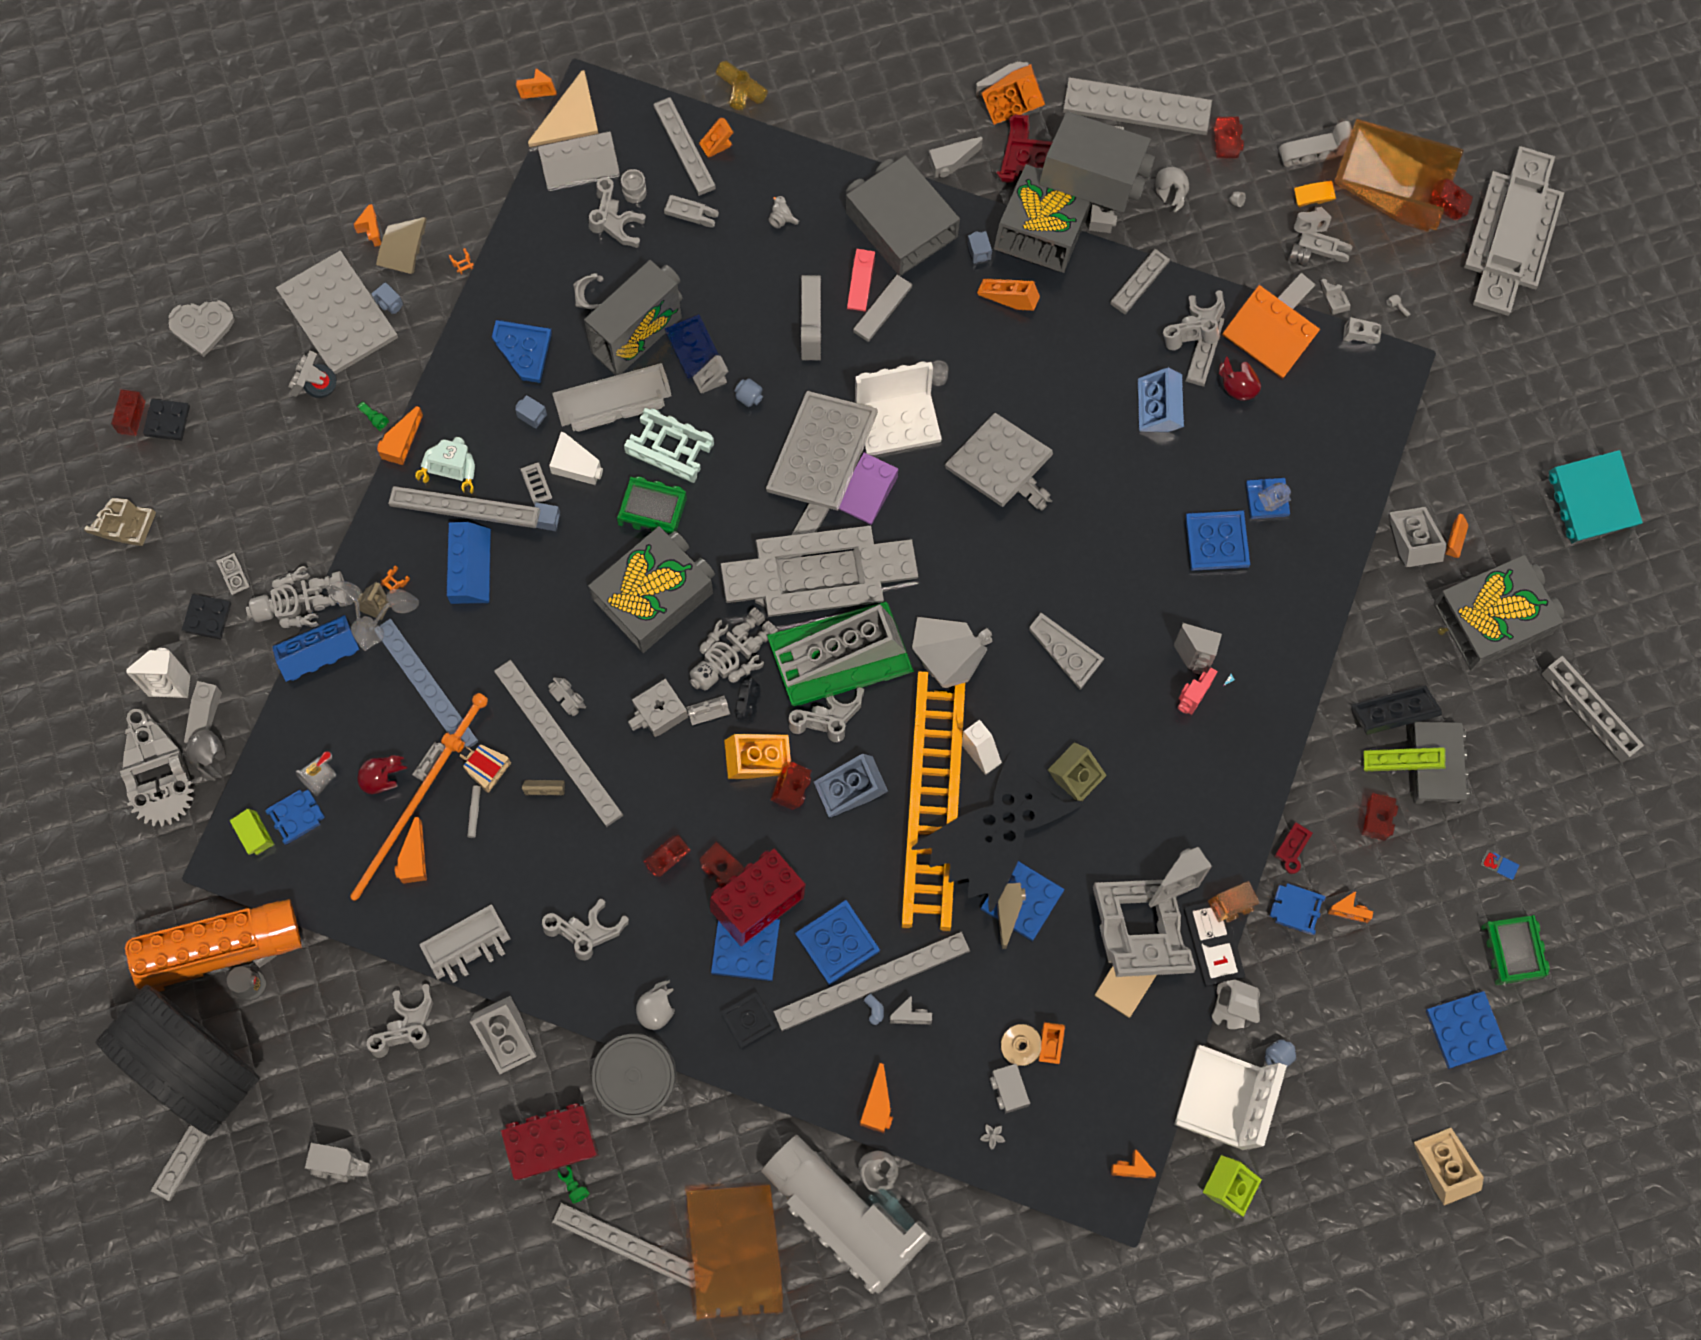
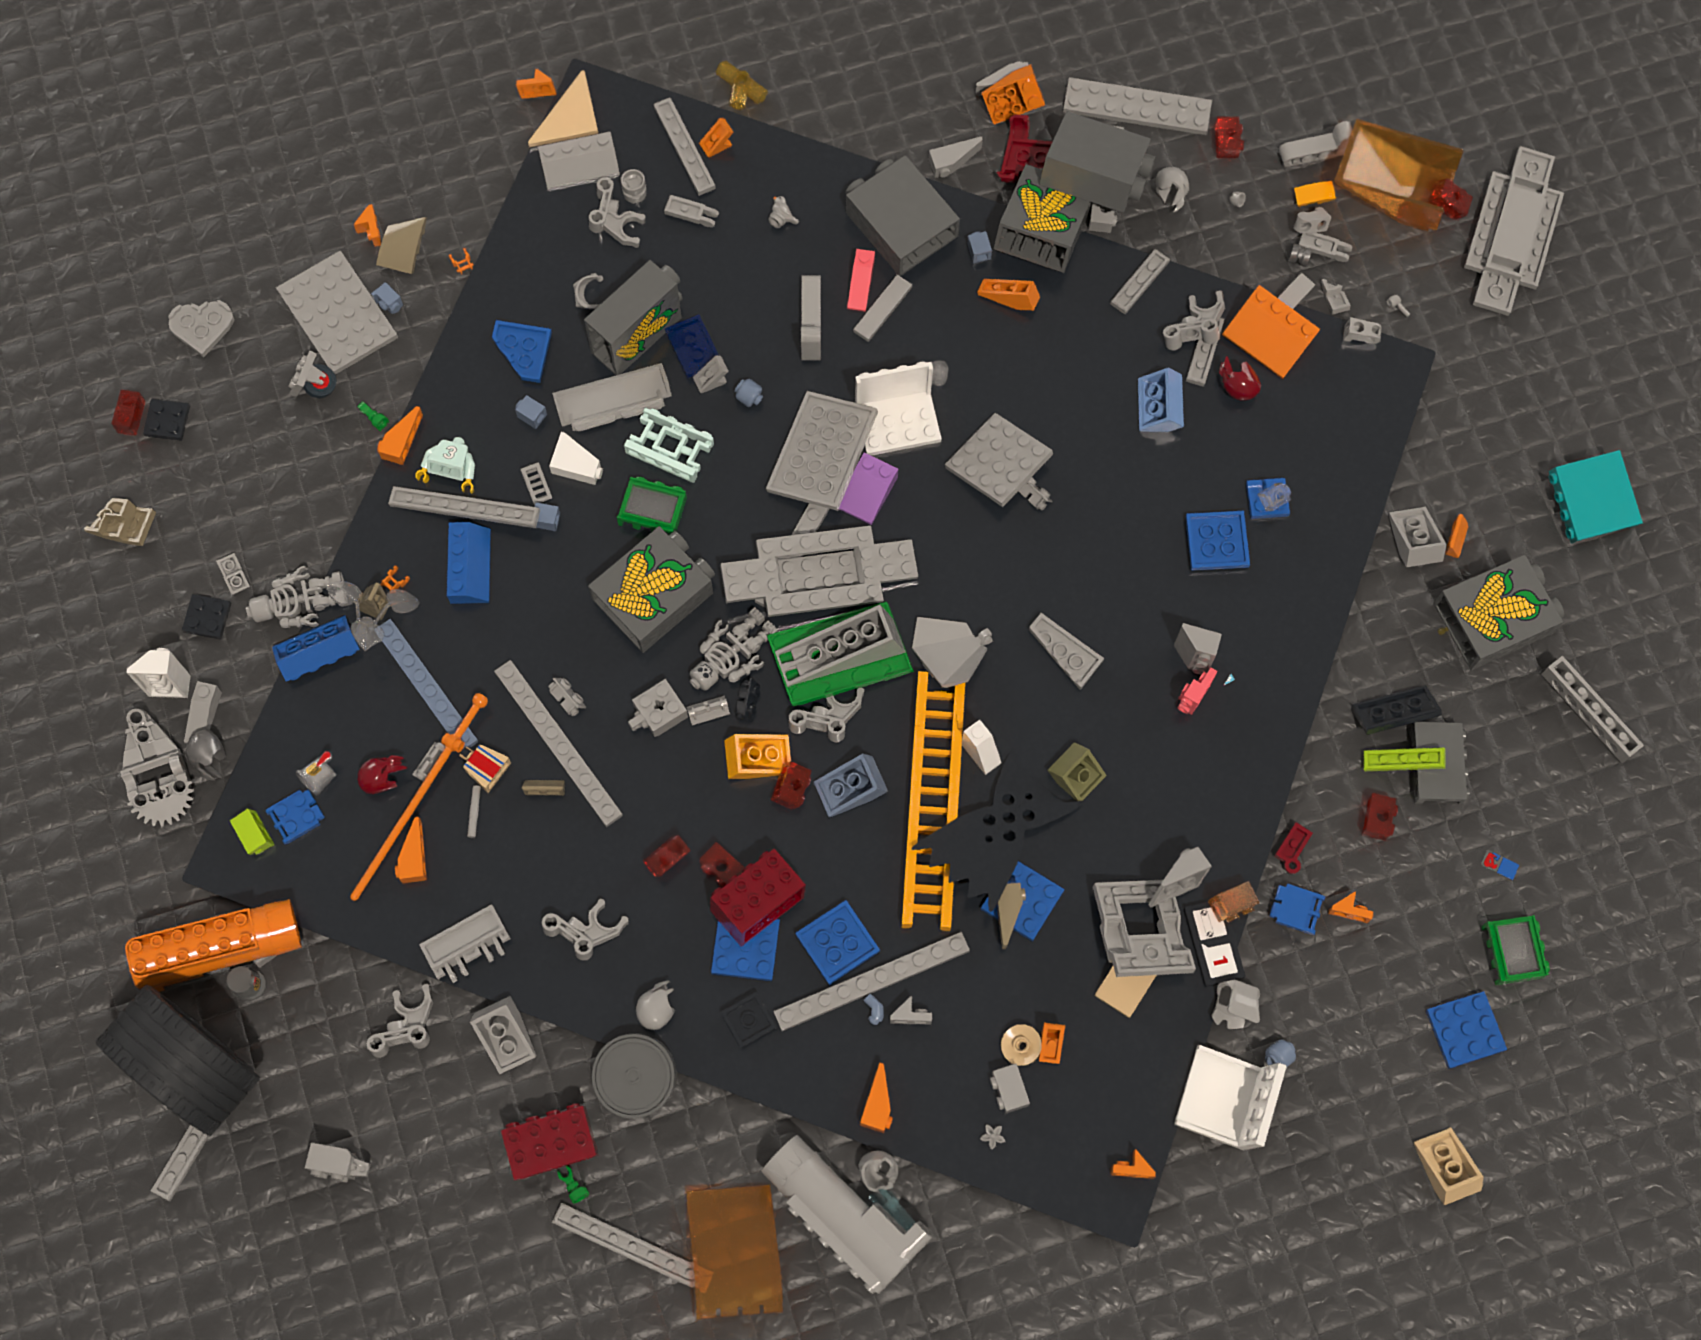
lime slope [1203,1155,1262,1217] -> none

